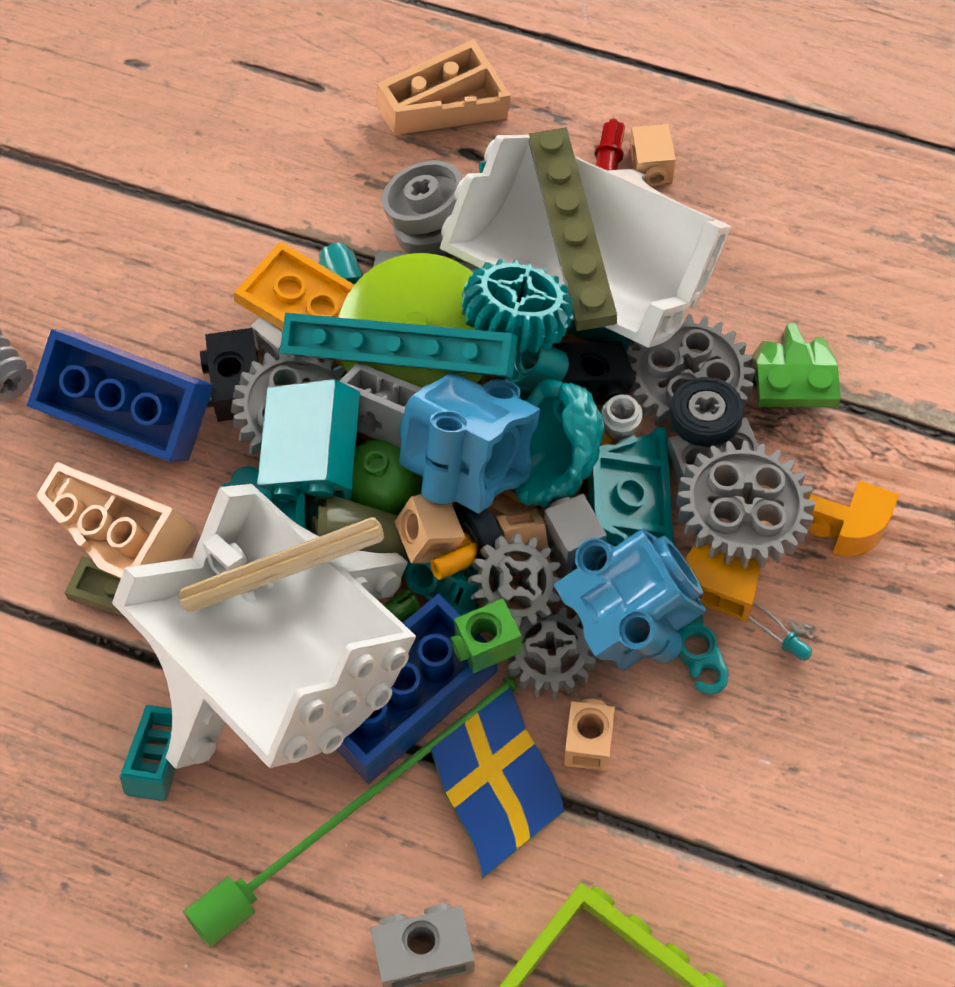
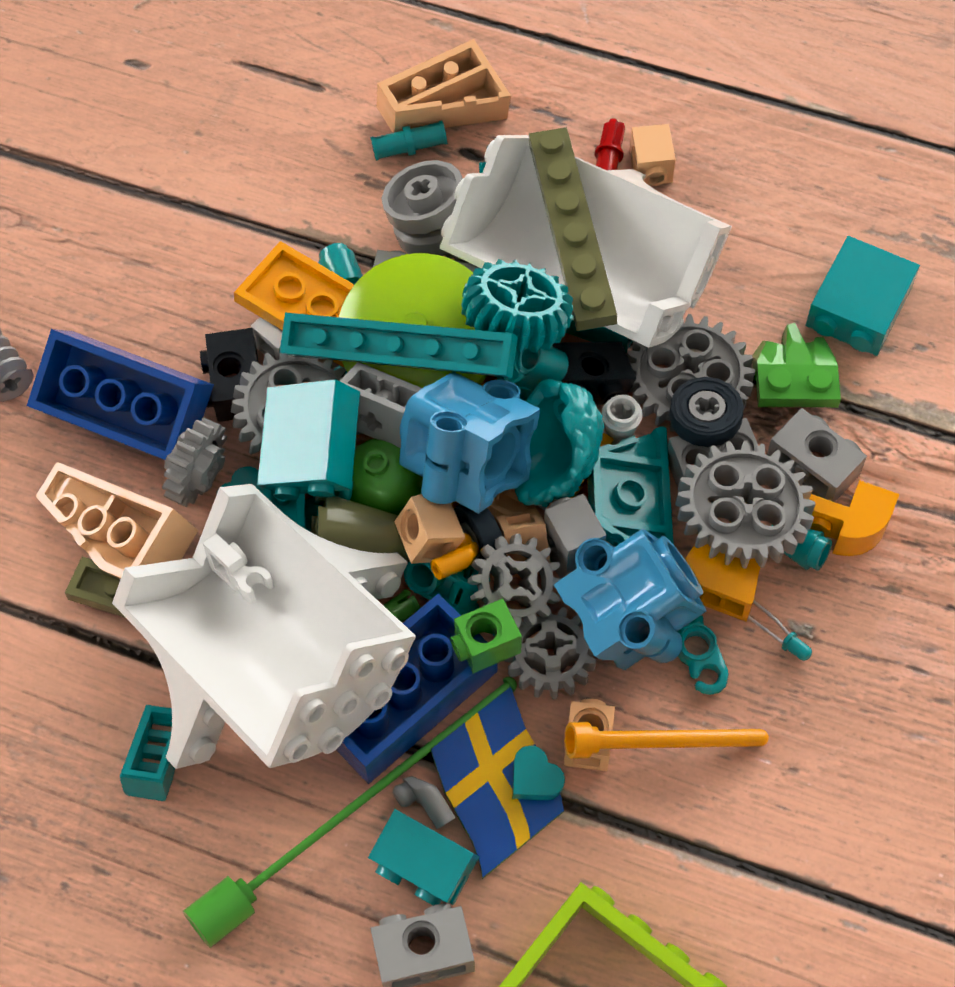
tan axle [179,517,384,613] -> none
none -> light grey gear [162,417,227,507]
none -> teal brick [368,809,480,906]
none -> teal pin [370,121,448,161]
none -> light grey arm [393,776,455,829]
none -> teal tile [512,745,565,800]
none -> light orange piece [564,722,769,759]
none -> light grey brick [767,408,867,502]
none -> teal cone [771,524,832,571]
none -> teal brick [805,236,920,356]

